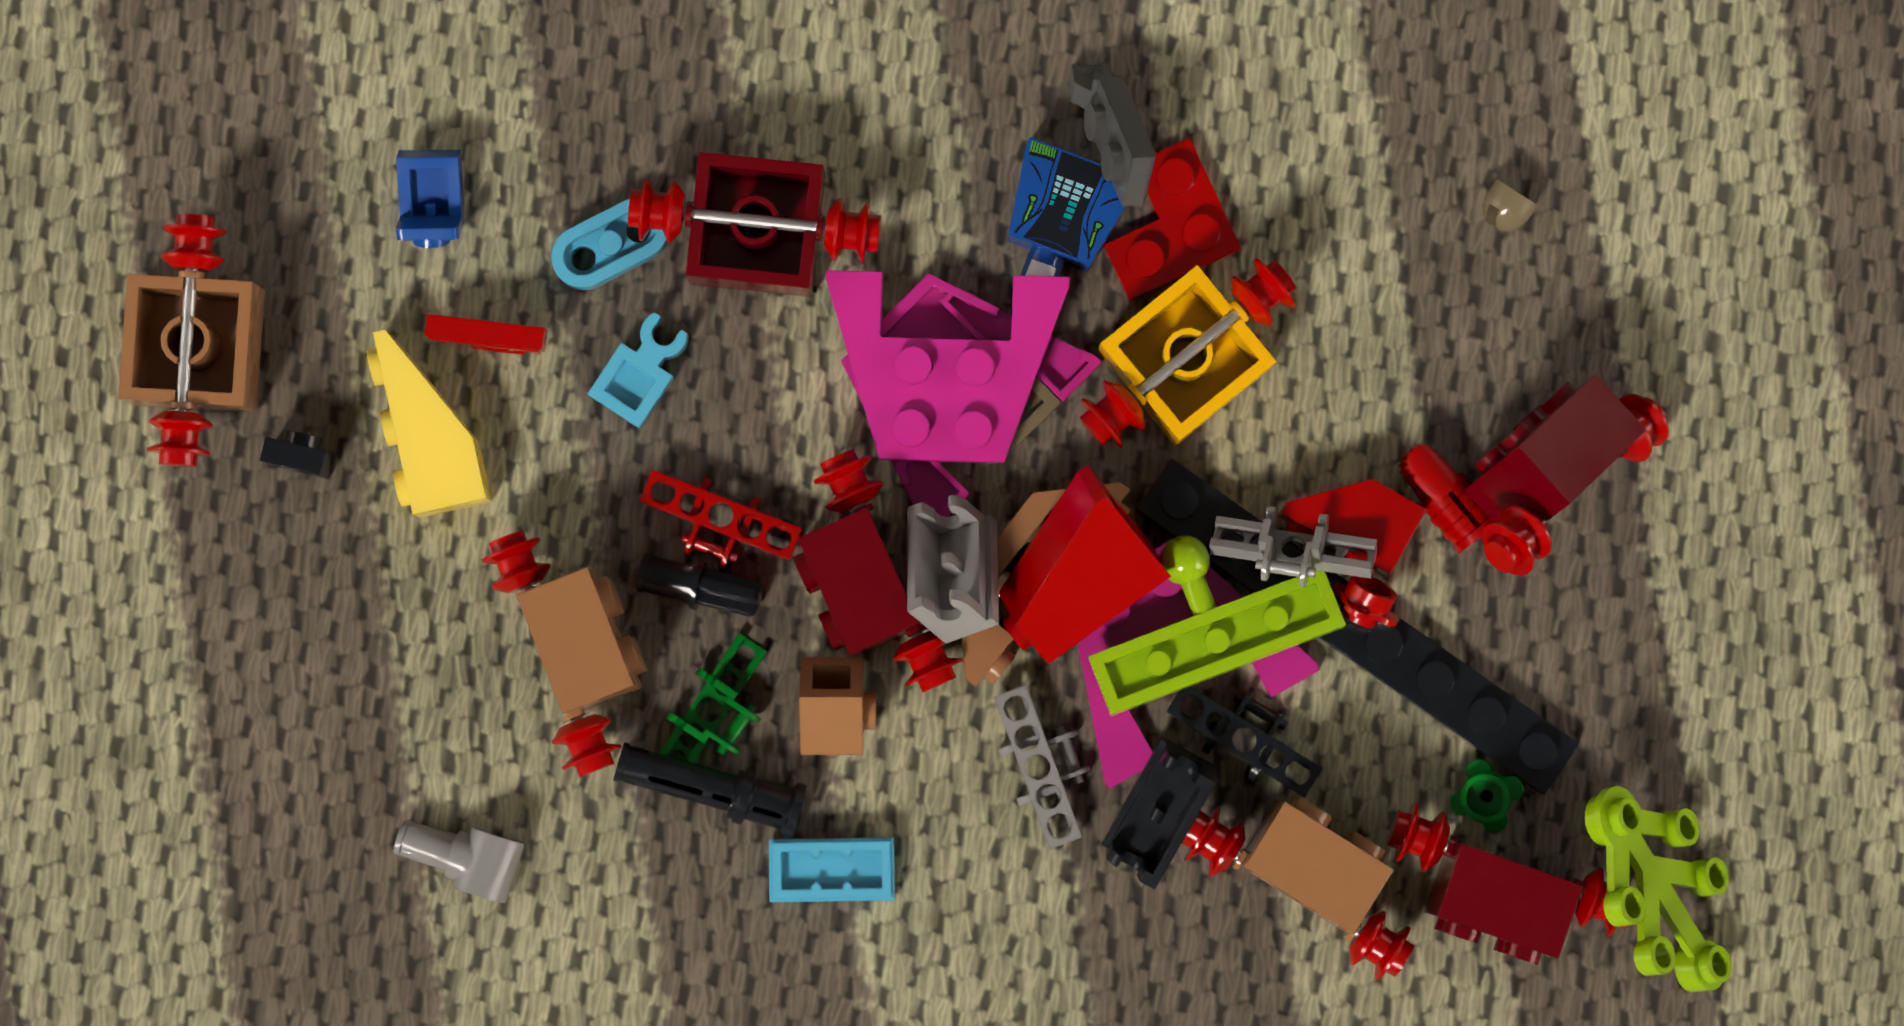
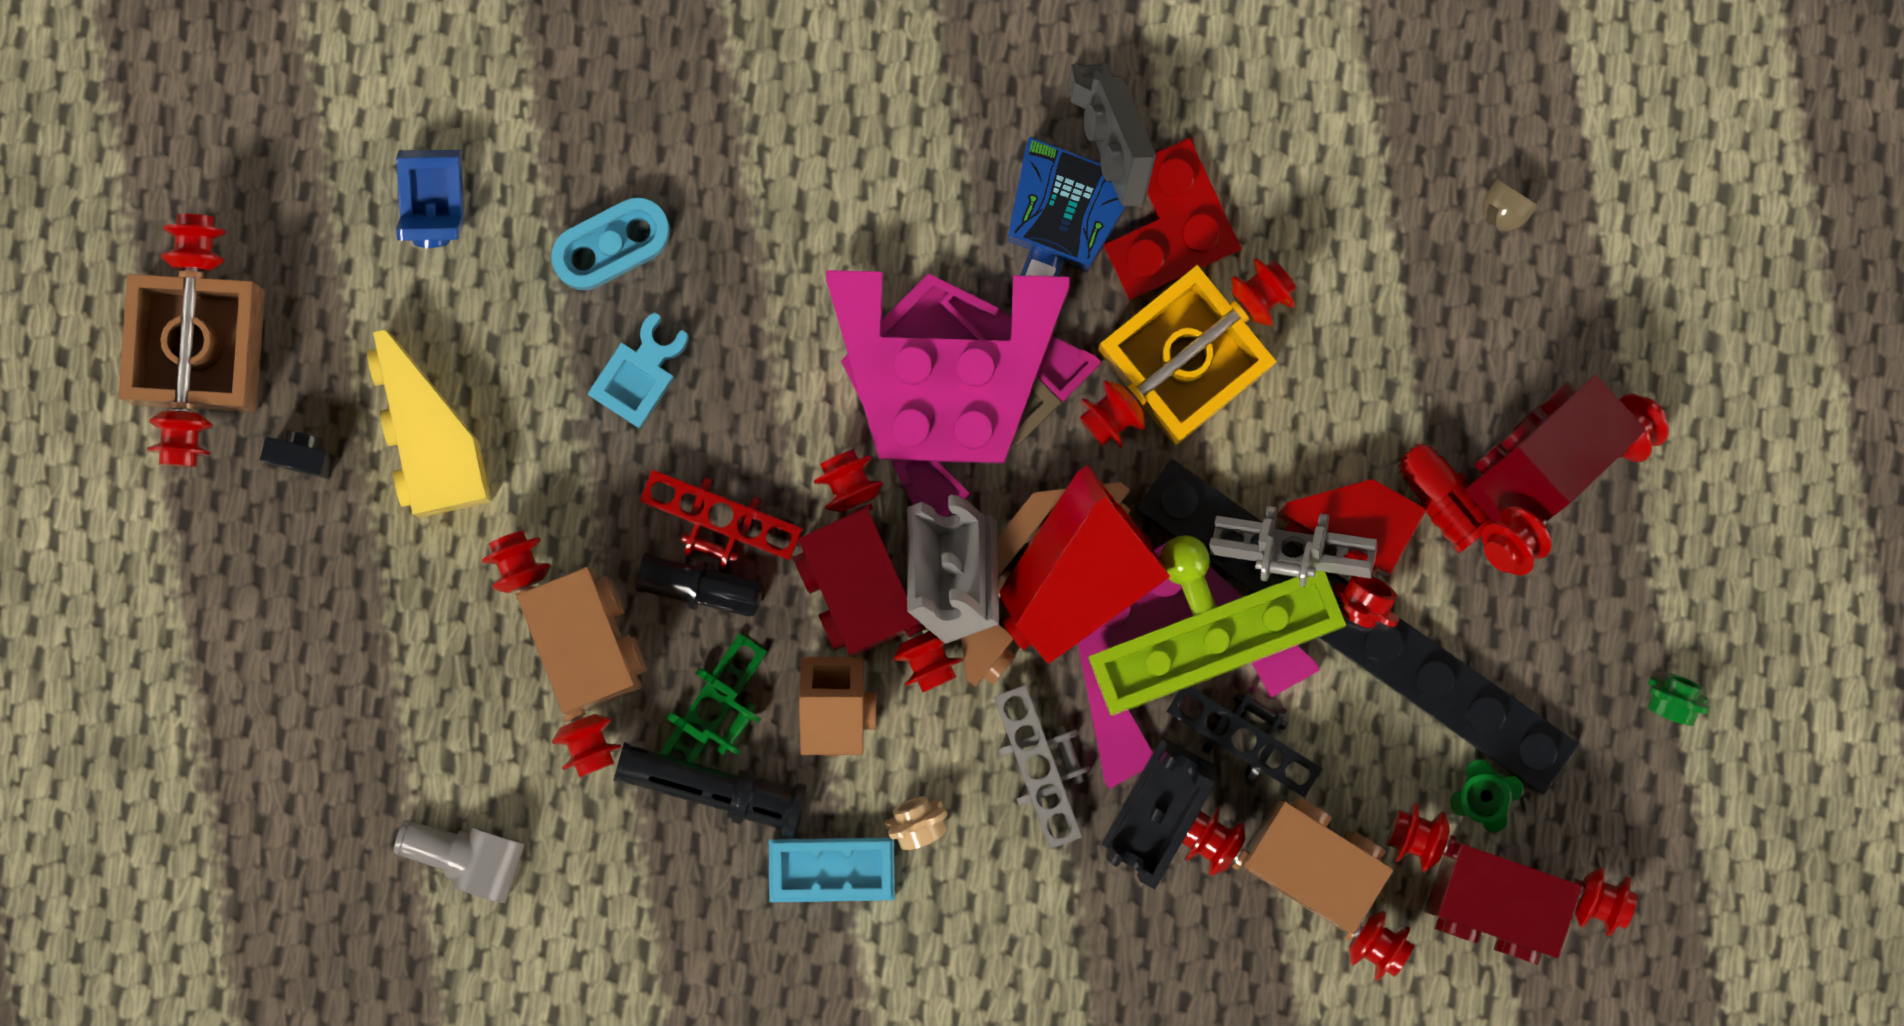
red tile [424,314,548,355] -> none
dark red brick [628,152,881,297] -> none
lime plant [1585,786,1732,992] -> none
none -> tan plate [884,796,948,850]
none -> green plate [1647,673,1710,726]

